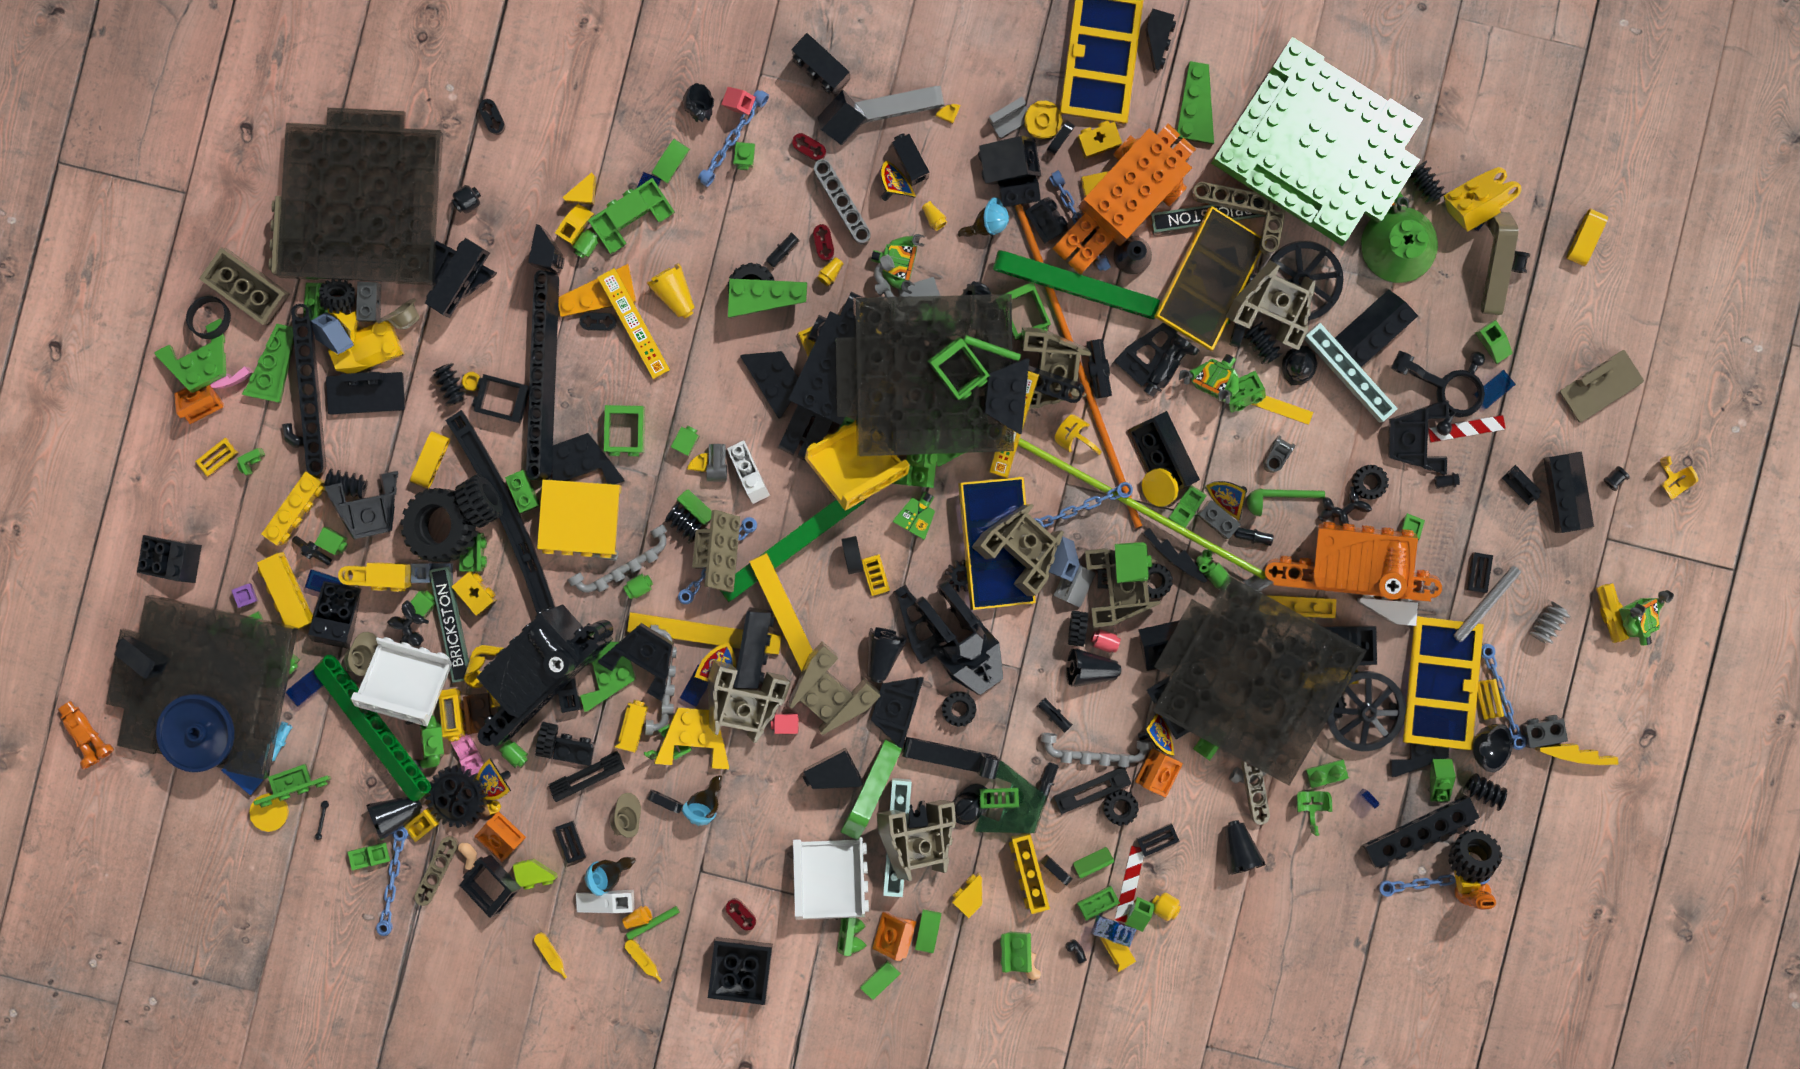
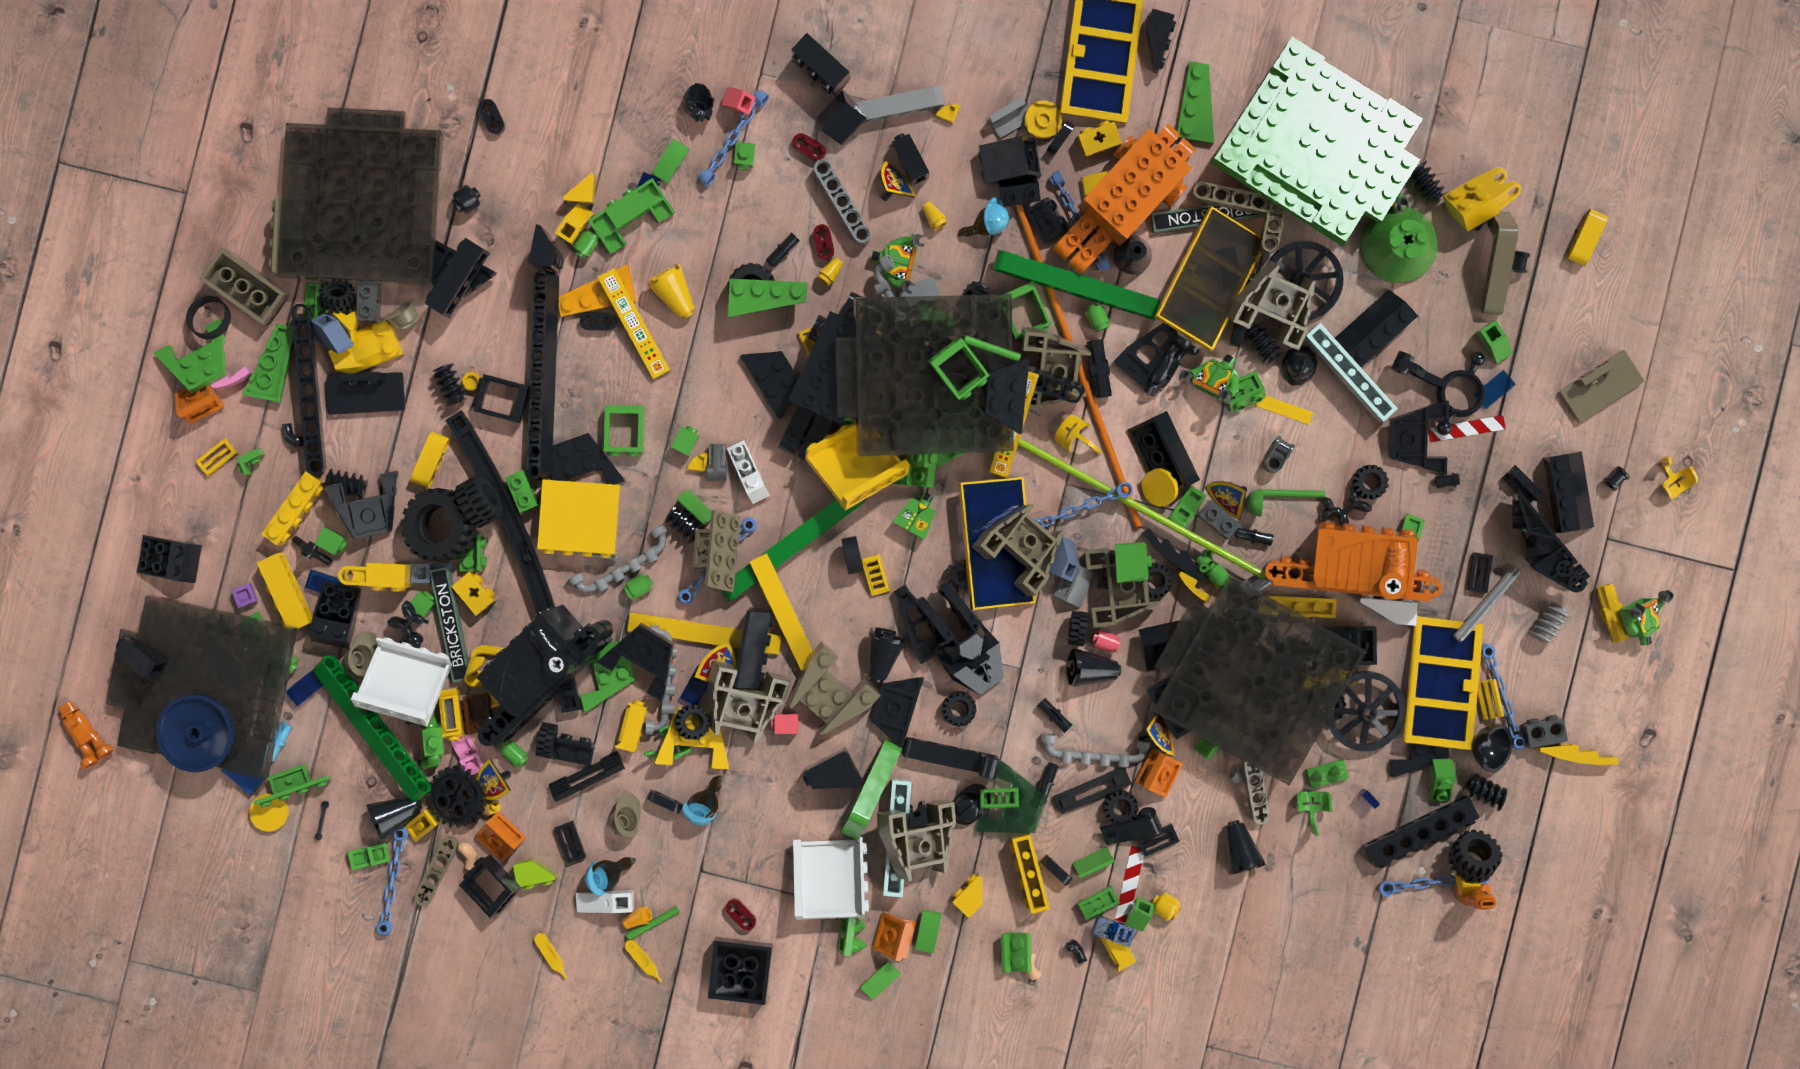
none -> black tyre [674,705,711,740]
none -> bright green brick [1085,303,1110,333]
none -> black door [1100,807,1162,845]
none -> yellow slope [1177,571,1211,603]
none -> black connector [1512,487,1590,593]

